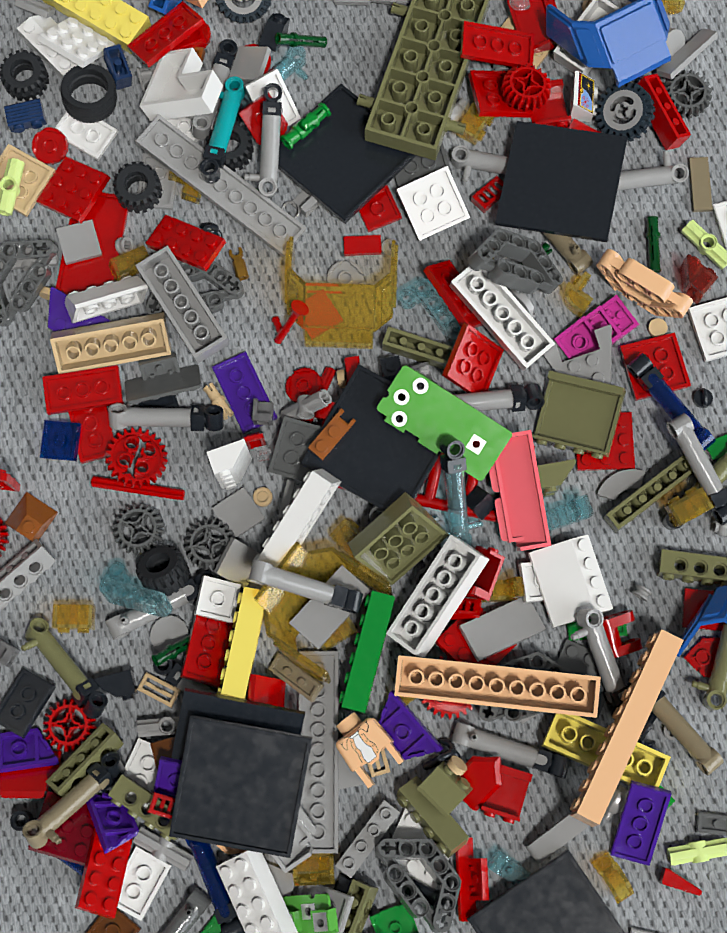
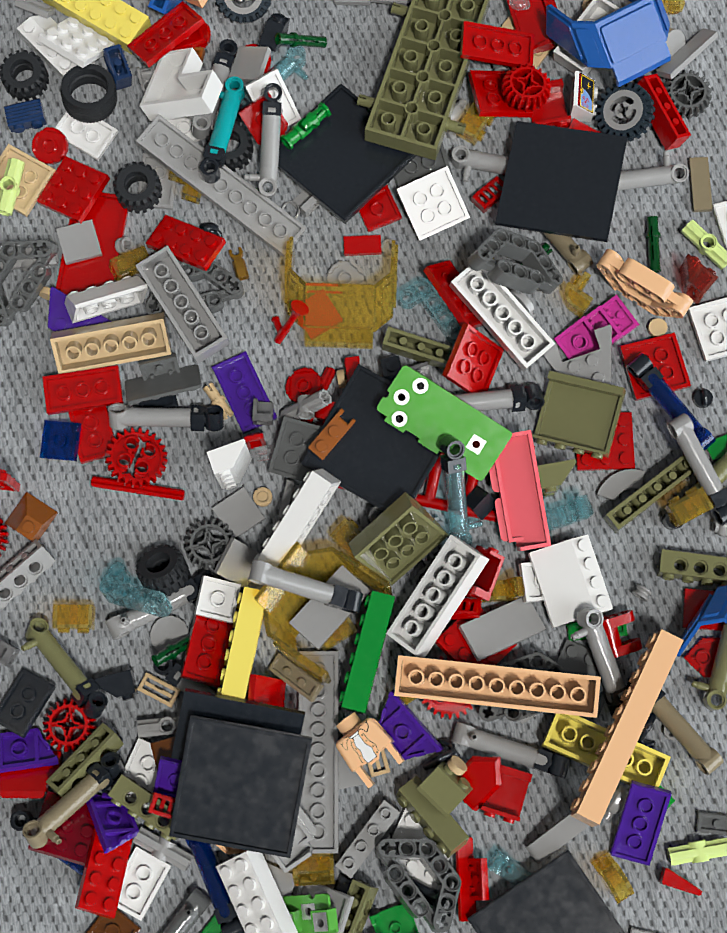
dark grey gear [112,503,165,555] -> none

